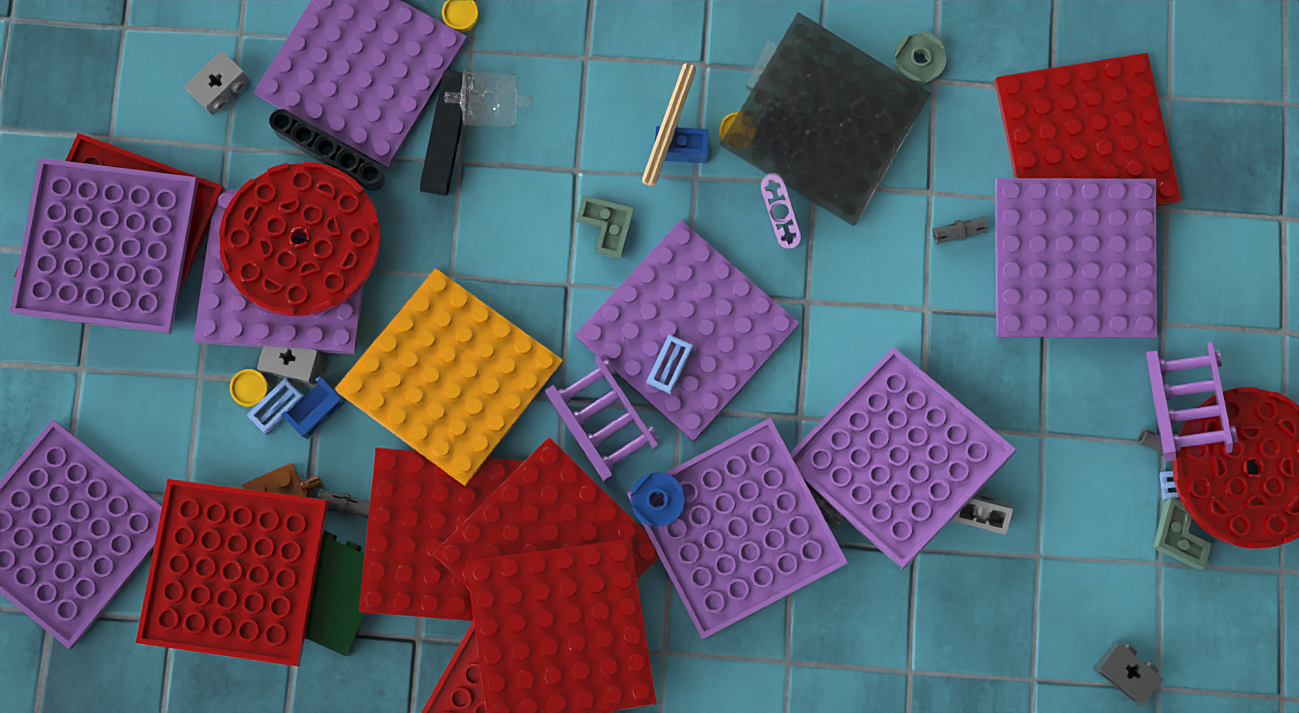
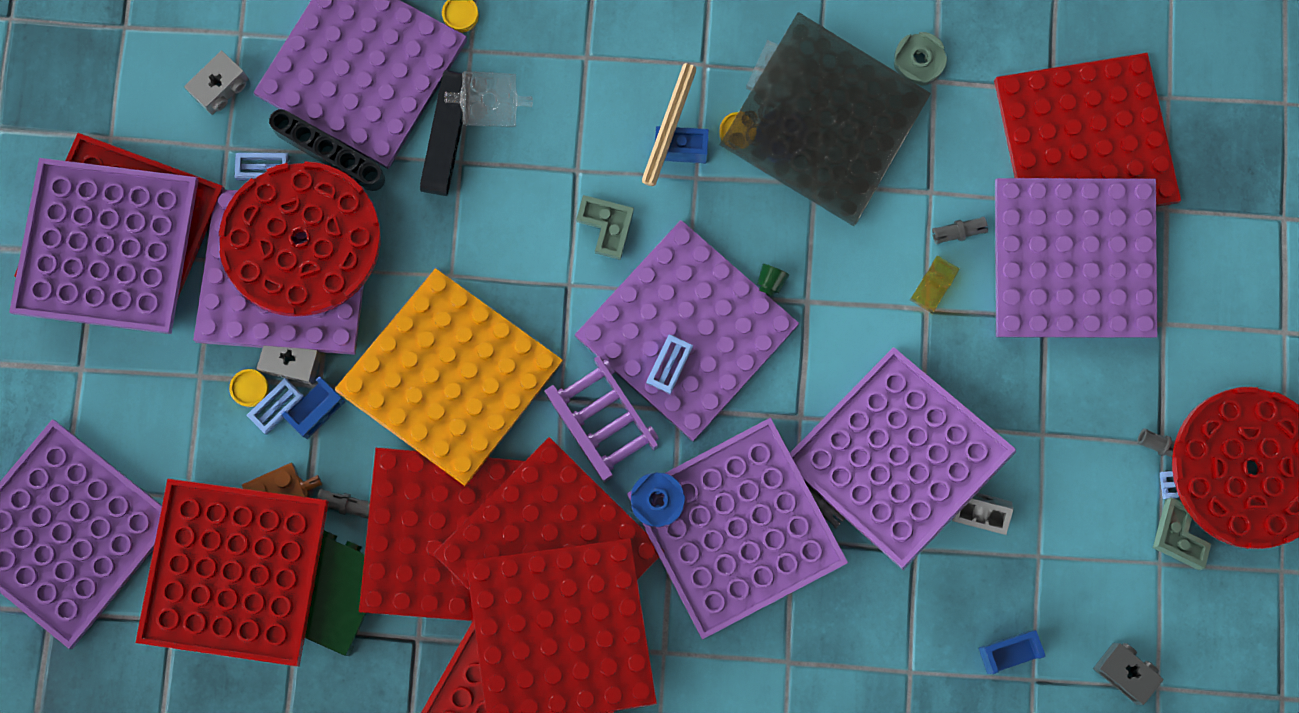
lavender beam [761,173,801,249] -> none
medium lavender fence [1146,342,1237,461] -> none
none -> light blue tile [235,153,290,180]
none -> dark green hat [757,264,789,297]
none -> clear yellow slope [910,256,959,313]
none -> blue panel [978,630,1046,674]

